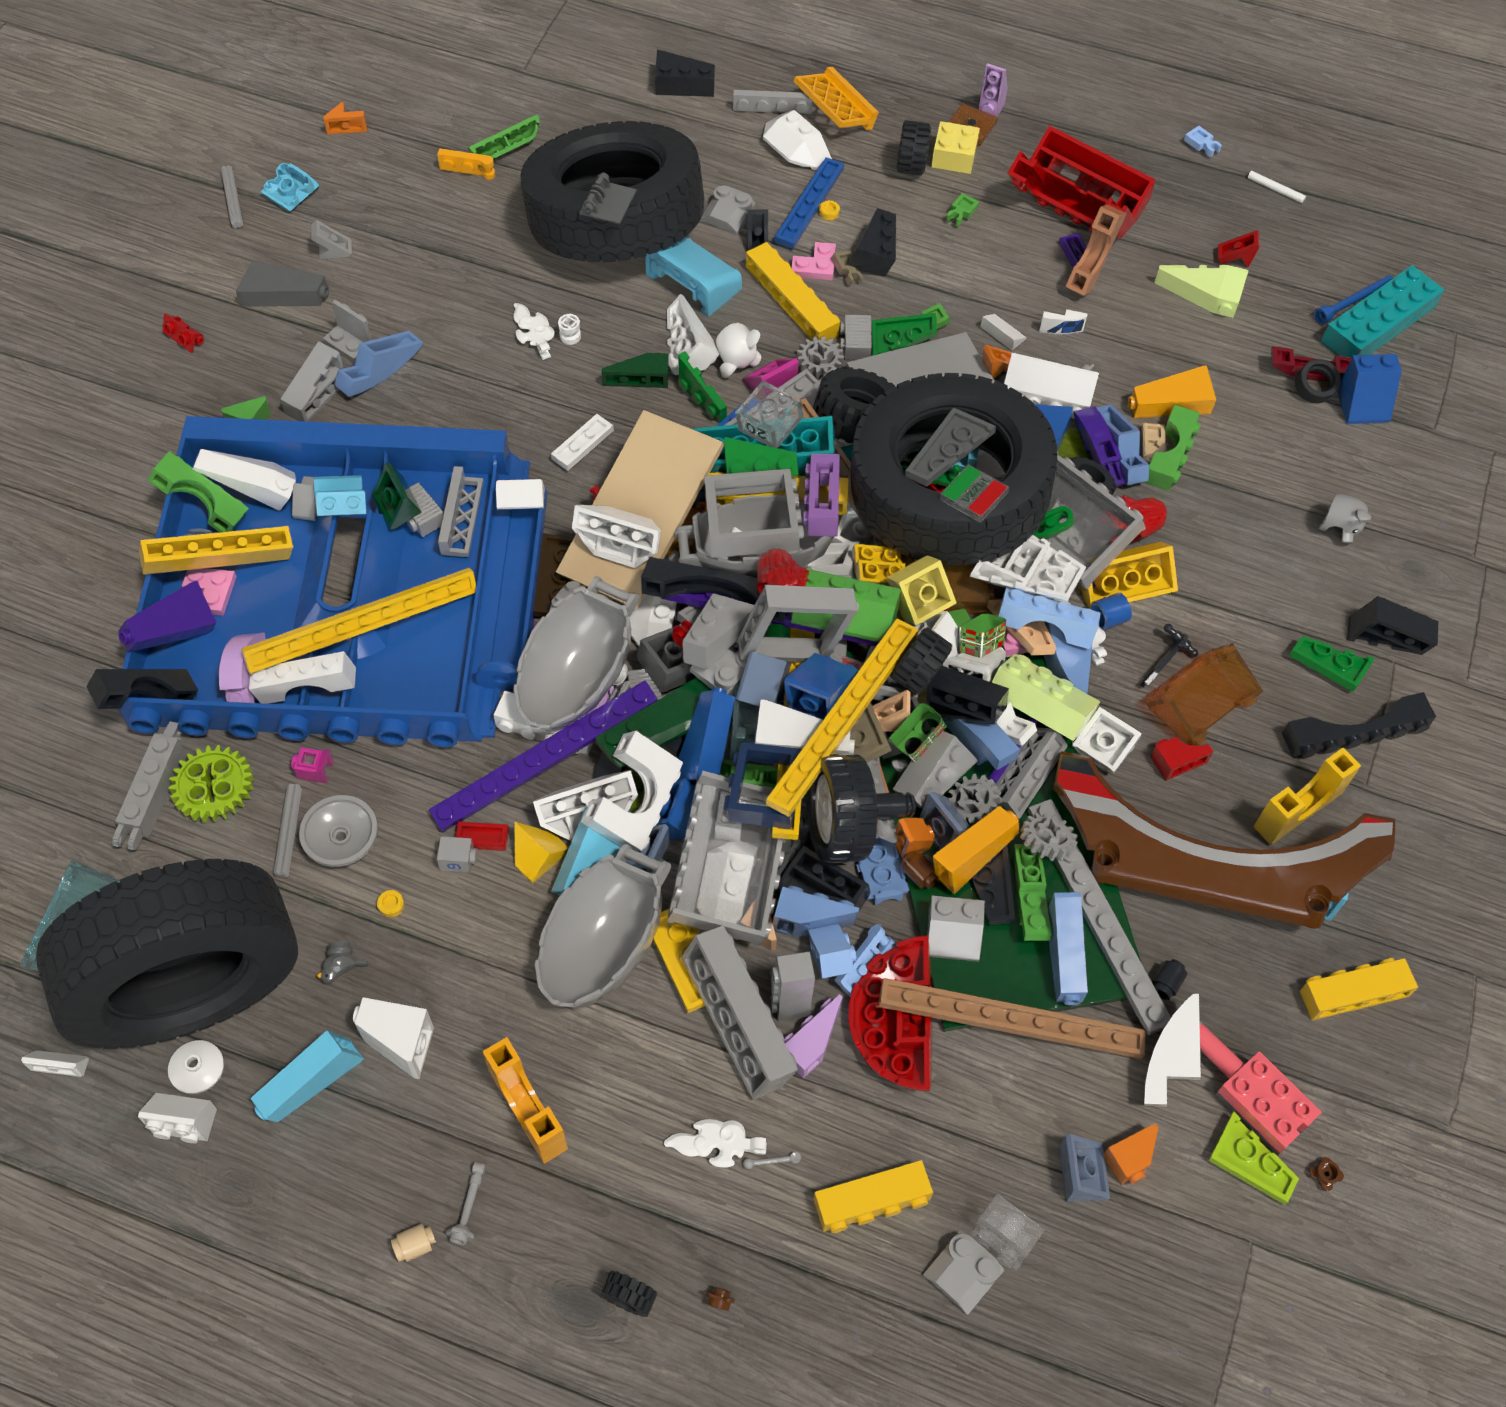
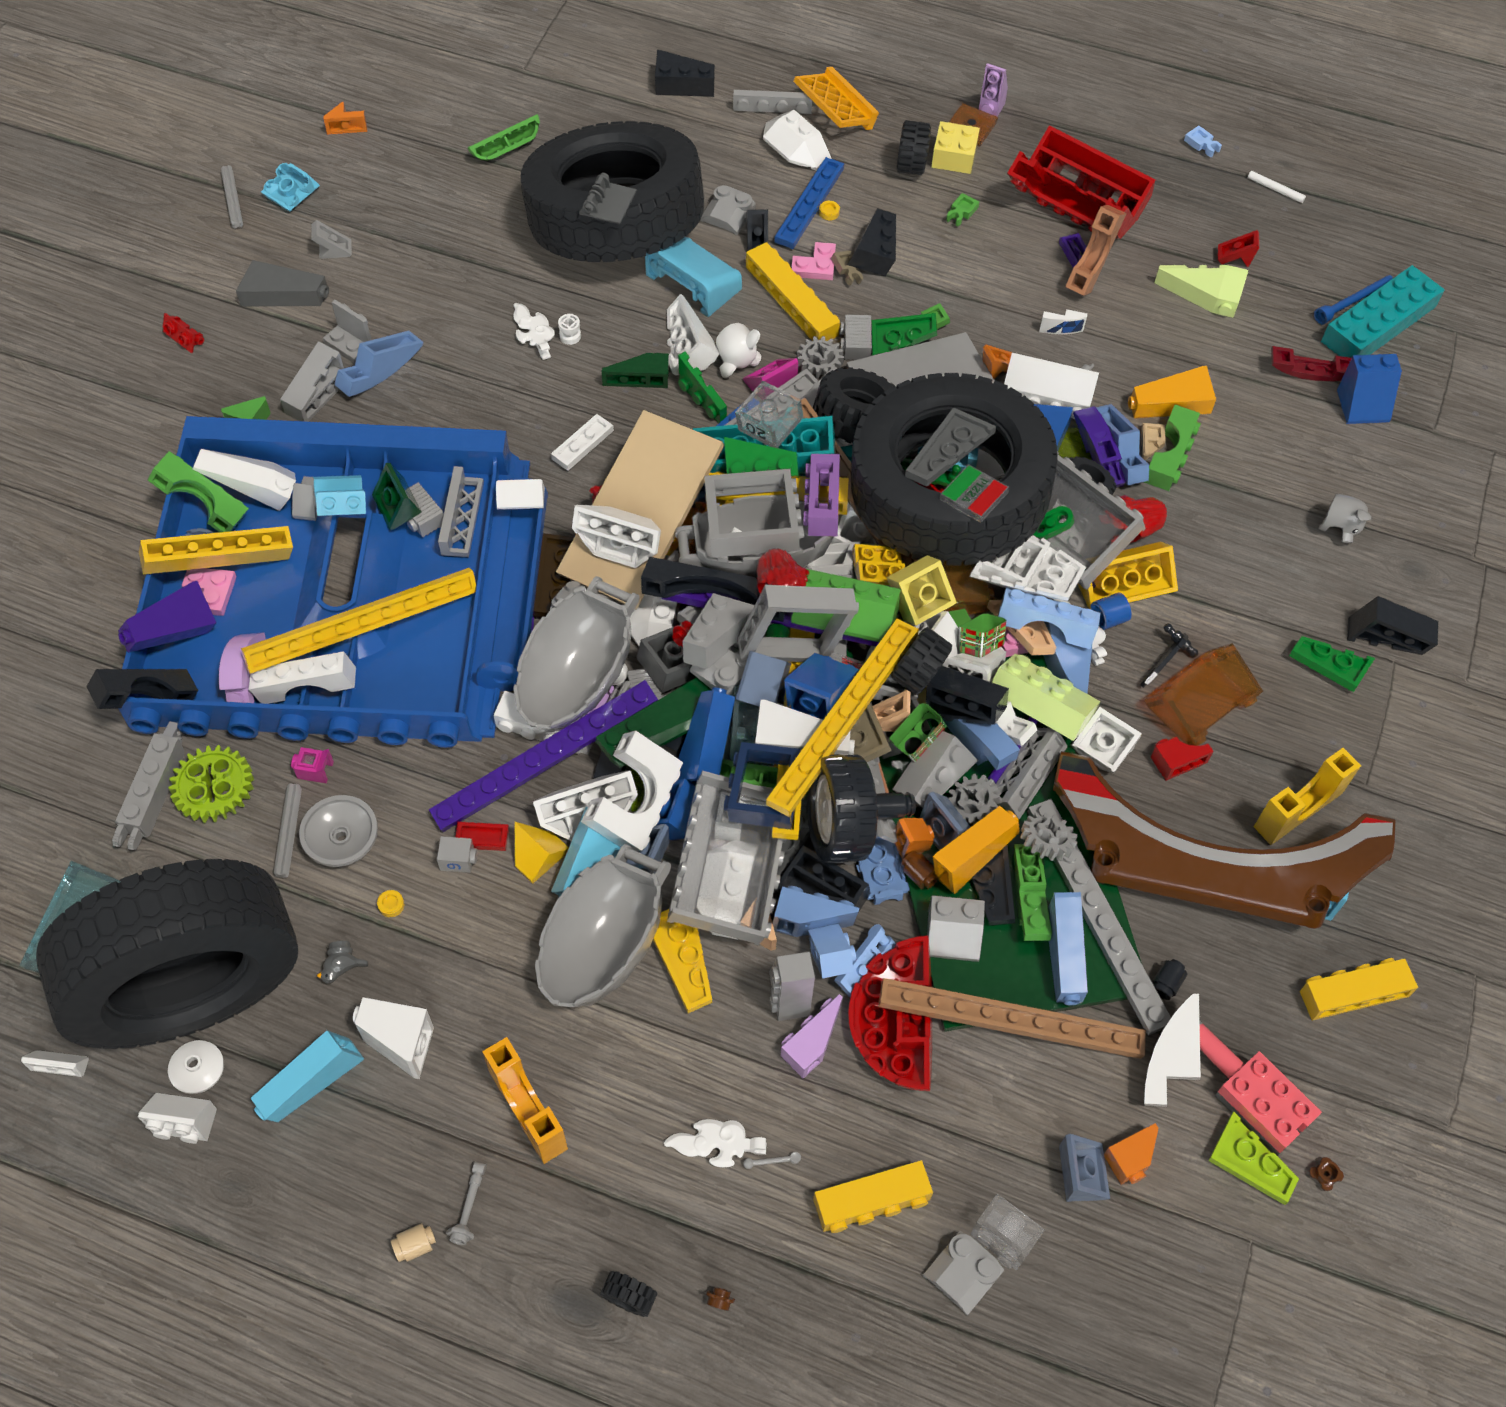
light orange plate [437,149,495,180] -> none
light grey brick [681,925,798,1100] -> none
white slope [980,314,1027,350] -> none
black arch [1282,692,1436,758] -> none
black tyre [1295,359,1341,403] -> none

